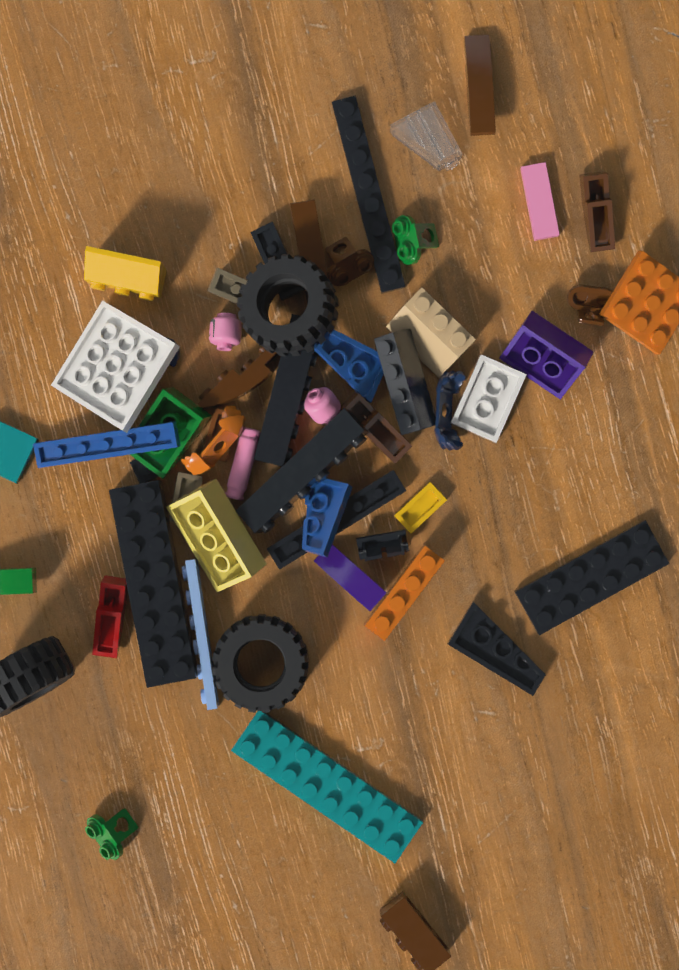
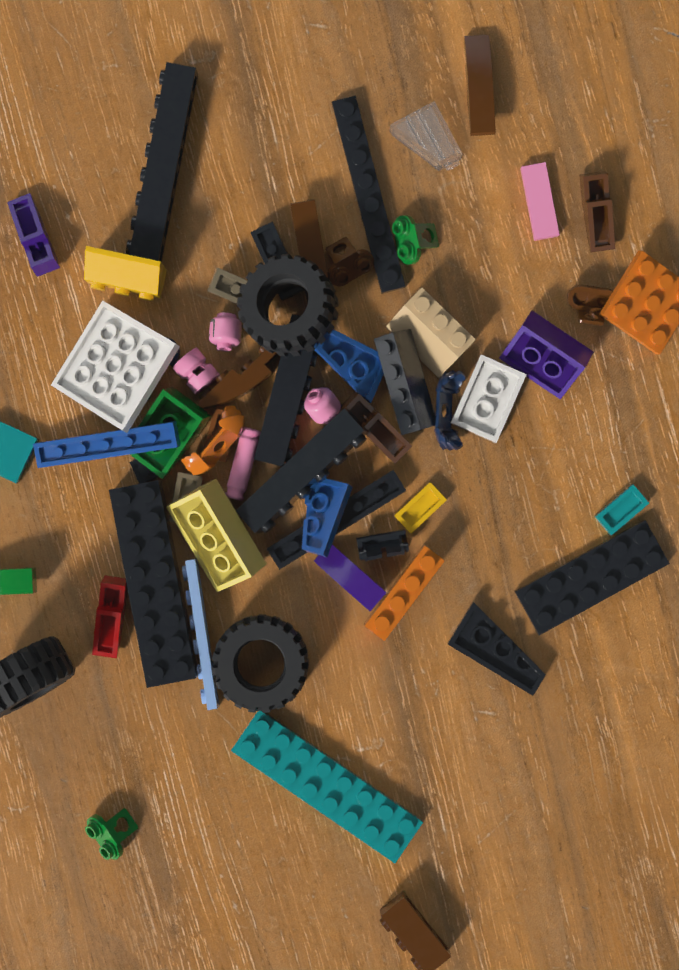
none -> dark purple slope [7,193,60,277]
none -> black brick [126,62,198,262]
none -> bright pink wheel [173,347,220,395]
none -> teal tile [594,484,649,535]

